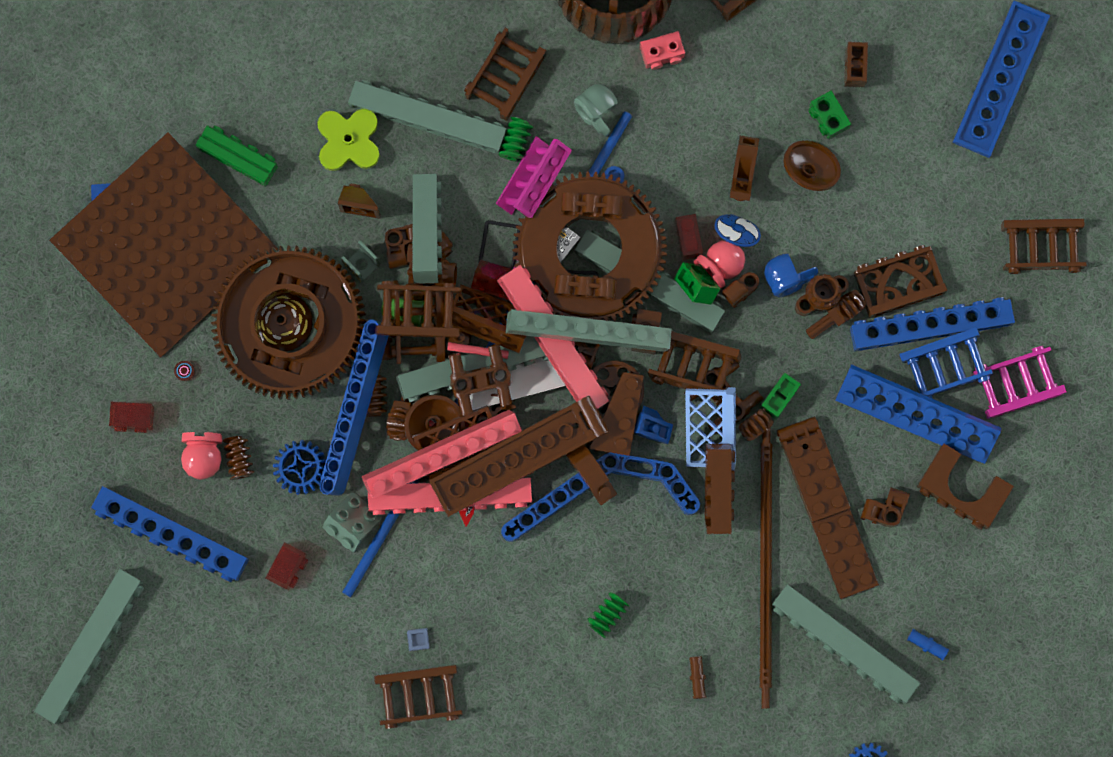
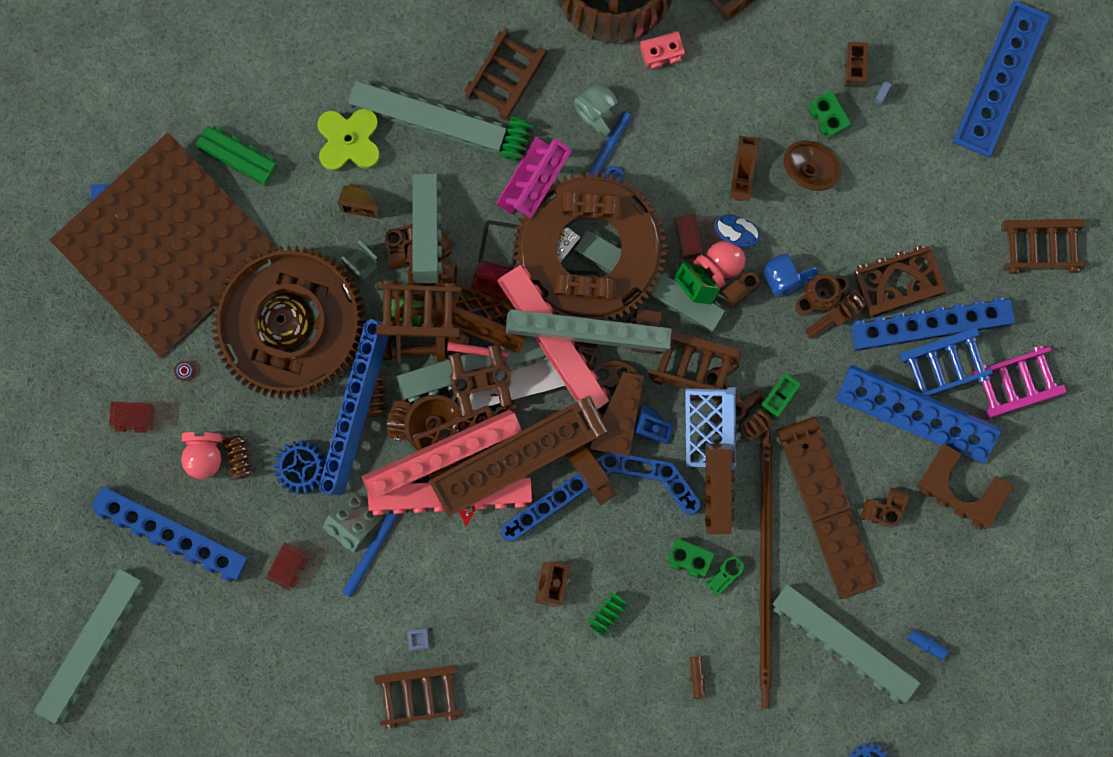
none -> reddish brown brick [535,561,570,607]
none -> green brick [667,538,714,579]
none -> green piece [706,557,743,595]
none -> sand blue tile [874,81,892,106]

